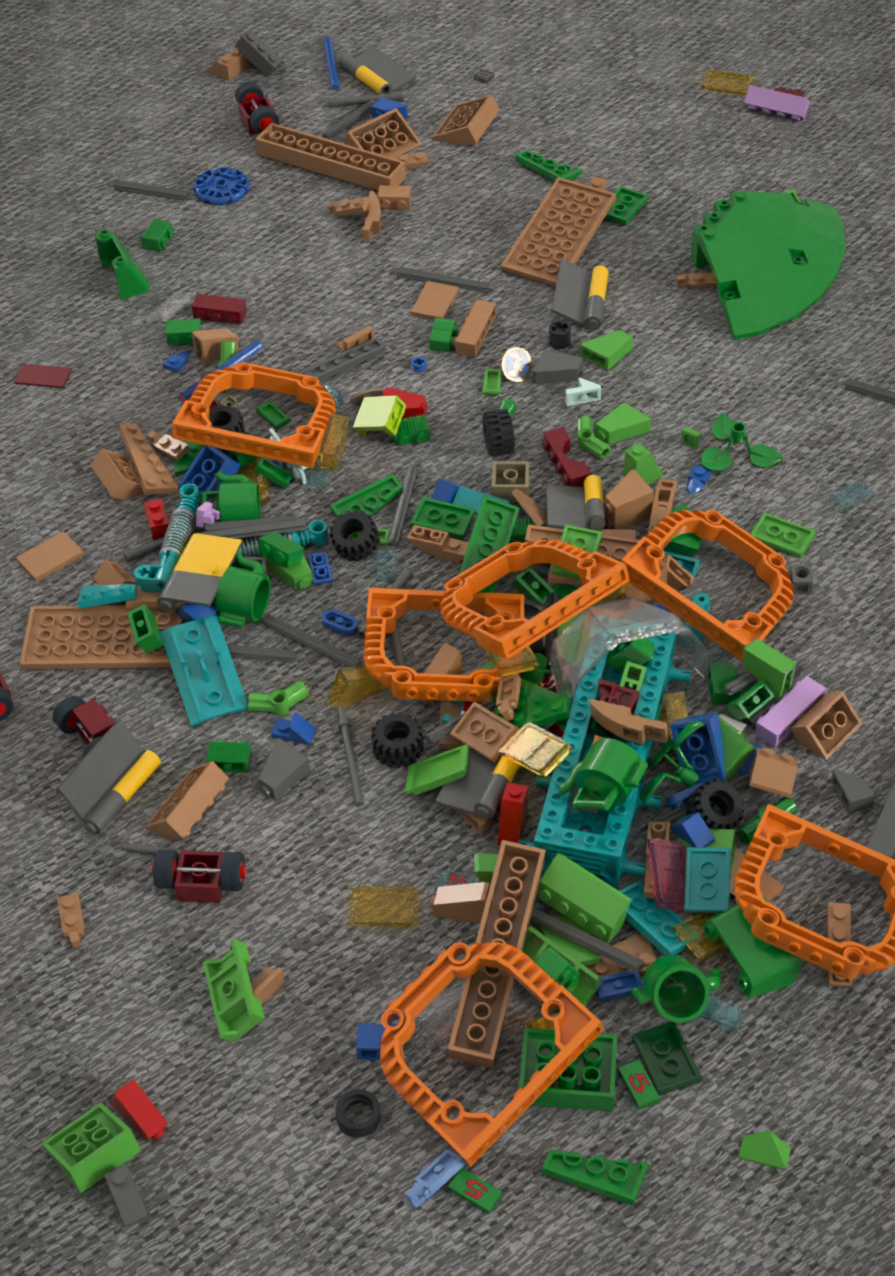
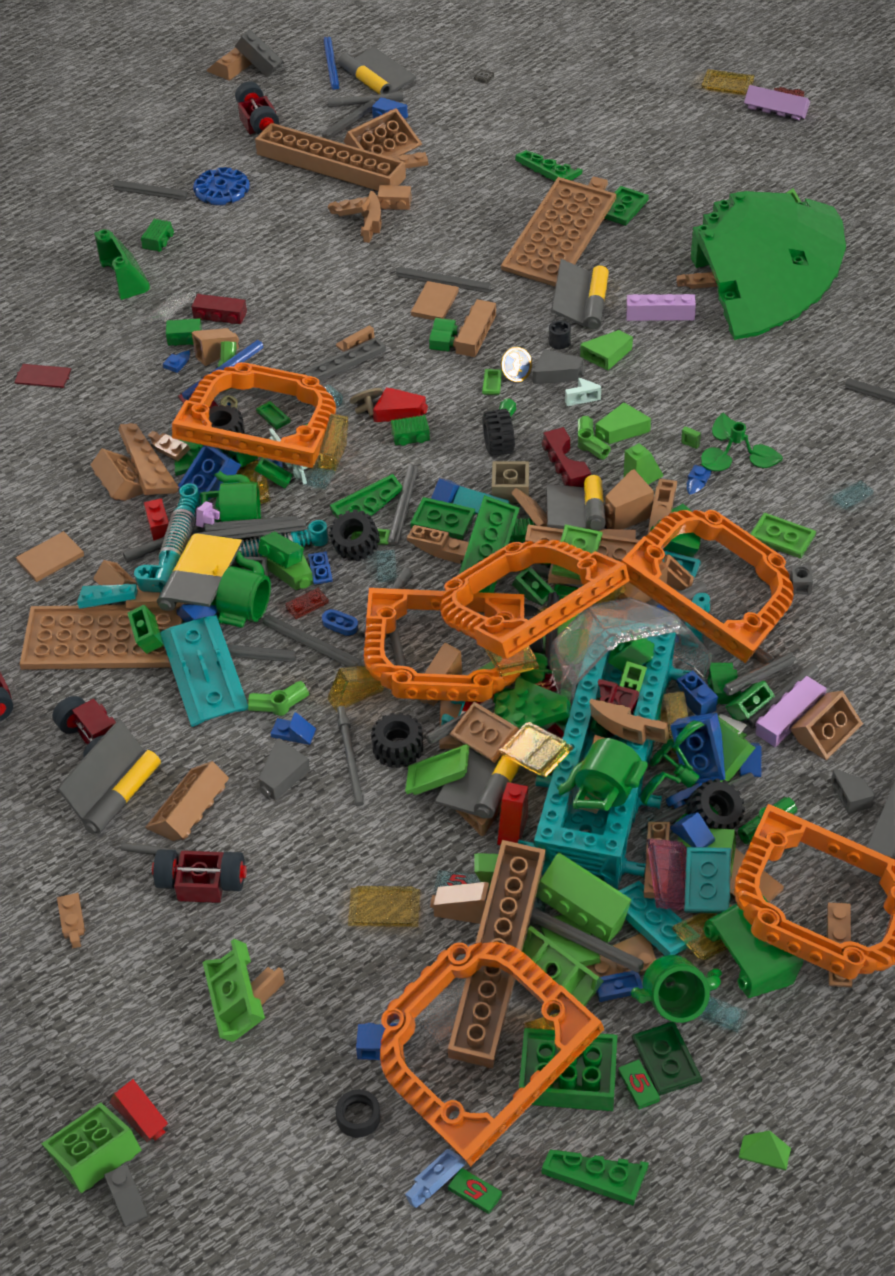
green brick [206,740,252,773] -> none
panel [353,395,407,436] -> none
blue bush [411,356,427,372] -> none
medium nougat slope [431,94,500,146] -> none
medium nougat hinge [496,674,521,721] -> none
green brick [536,947,580,990] -> none
bright green slope [742,638,797,701] -> none
medium nougat slope [749,748,798,798] -> none
none -> clear red plate [285,587,329,619]
none -> lavender brick [626,294,696,321]
none -> blue slope [677,671,718,716]

